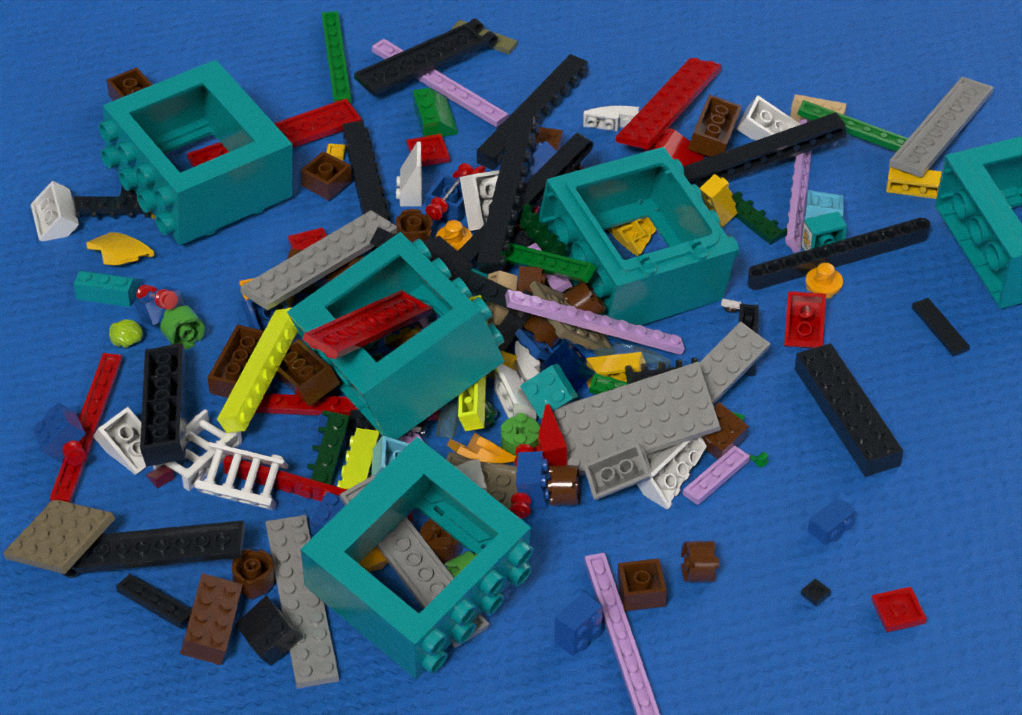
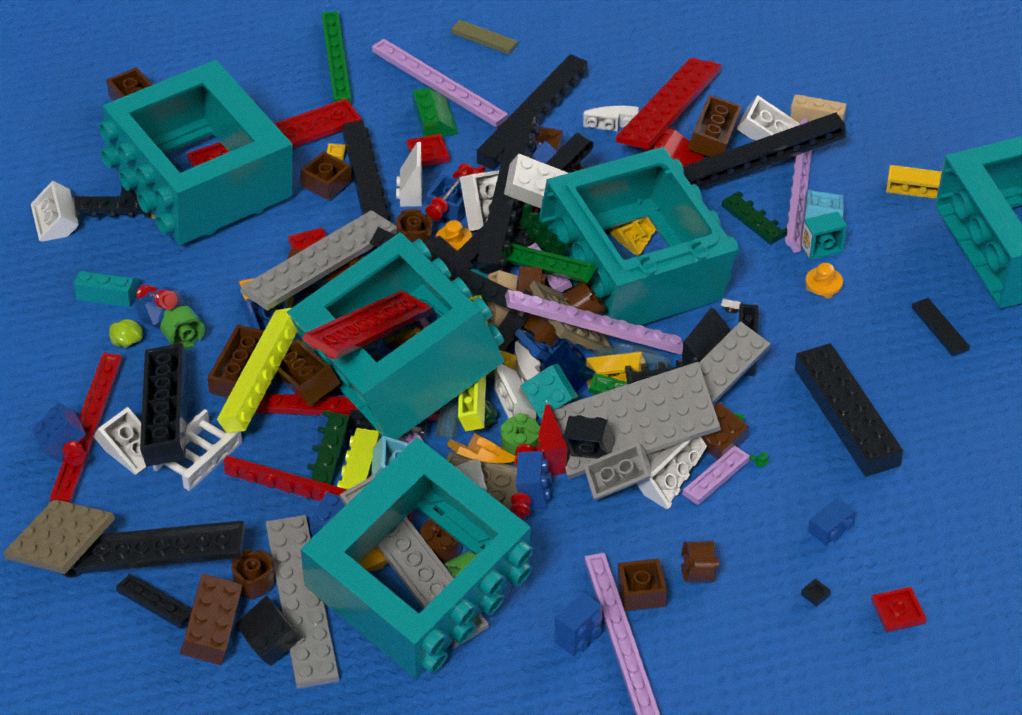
yellow slope [86,232,155,265] -> none
dark red slope [146,466,174,488] -> none
white fence [195,441,289,511] -> none
black hinge [354,18,498,96] -> none
reddish brown brick [548,465,581,506] -> none
yellow brick [699,174,737,227] -> none
black beam [747,218,930,290] -> none
red slope [784,291,826,348] -> none
green plate [797,100,908,152] -> none
light grey plate [889,76,994,177] -> none
none -> white brick [504,154,567,208]
none -> black brick [563,415,615,459]
none -> black slope [682,307,730,366]

